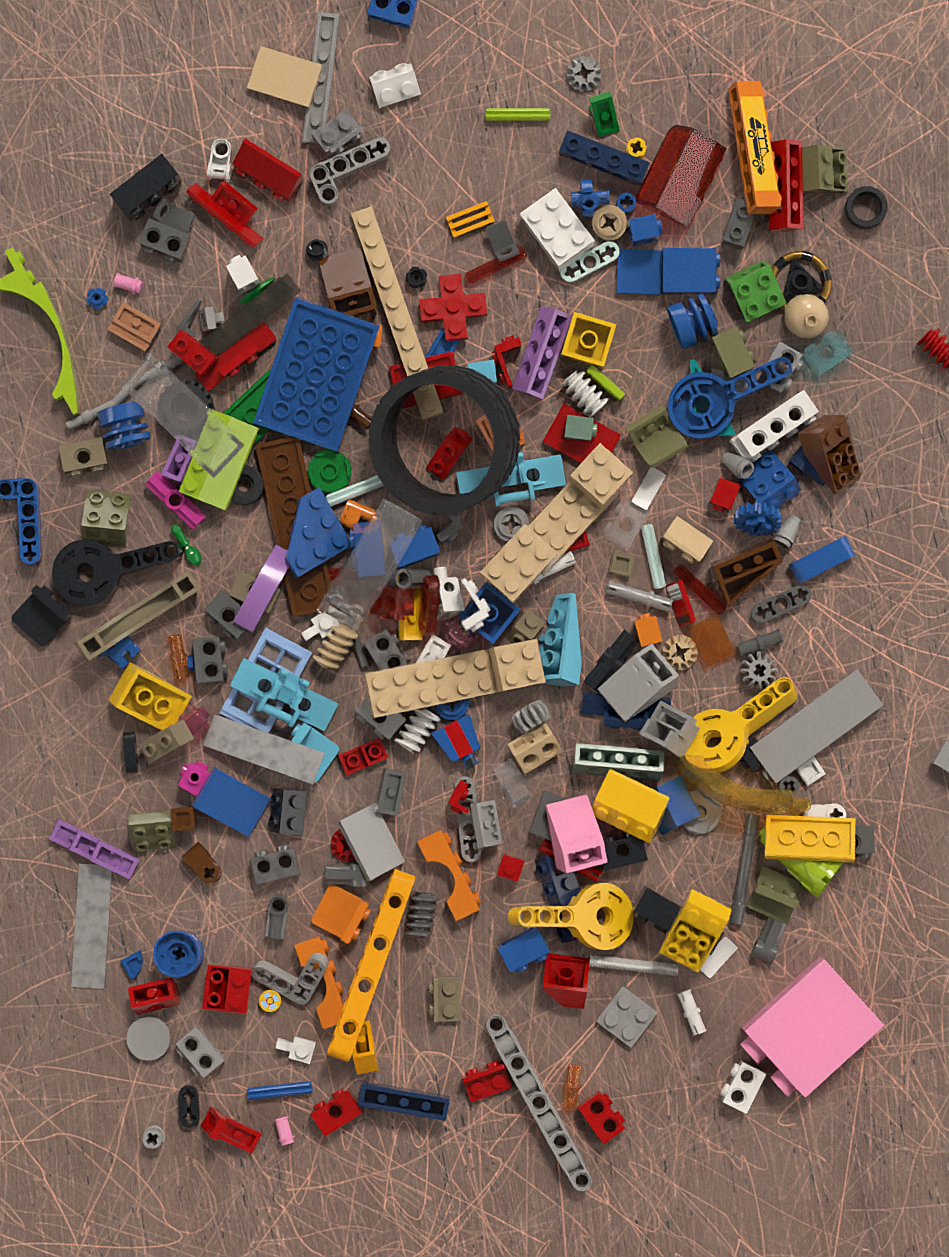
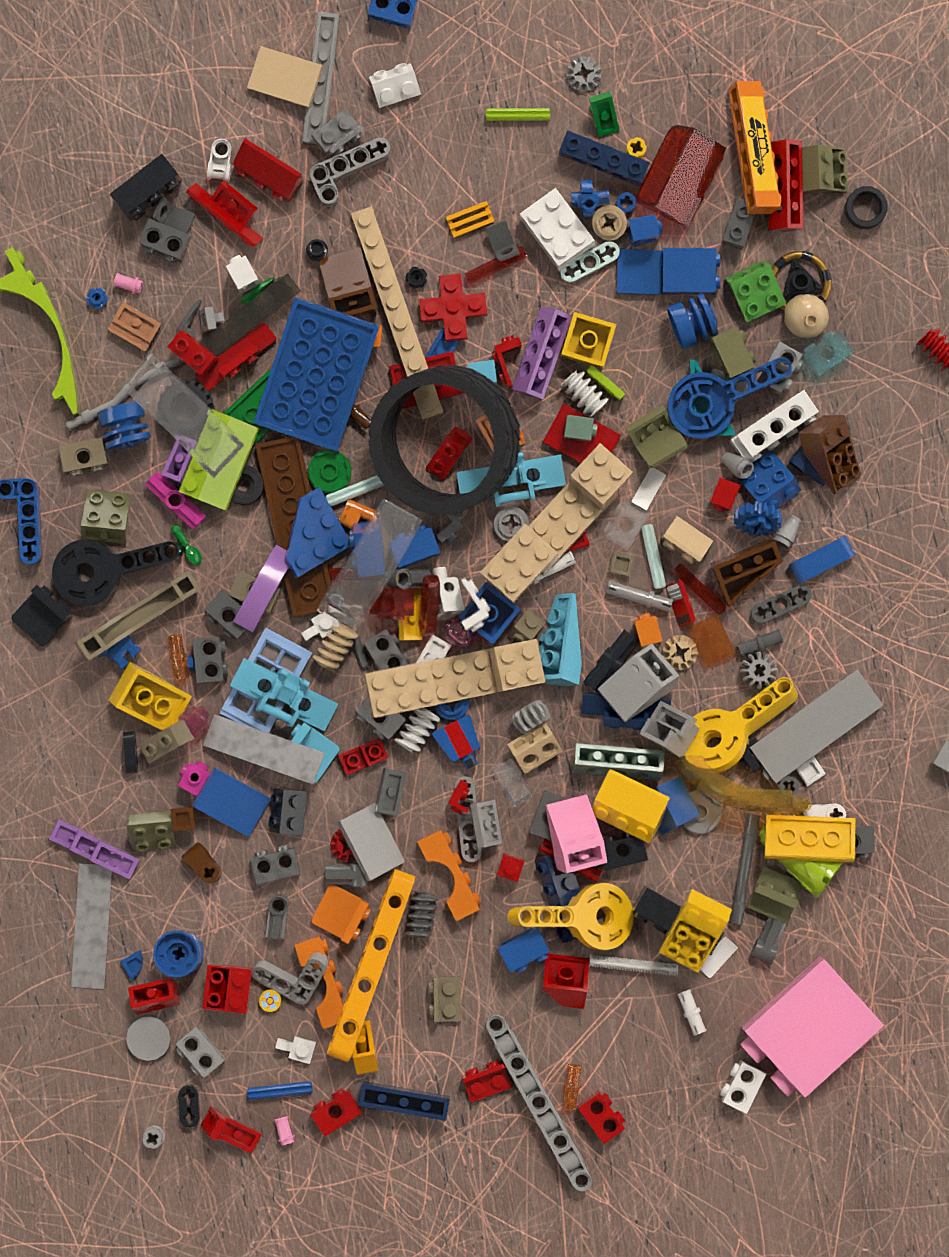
light grey plate [596,985,658,1048] -> none

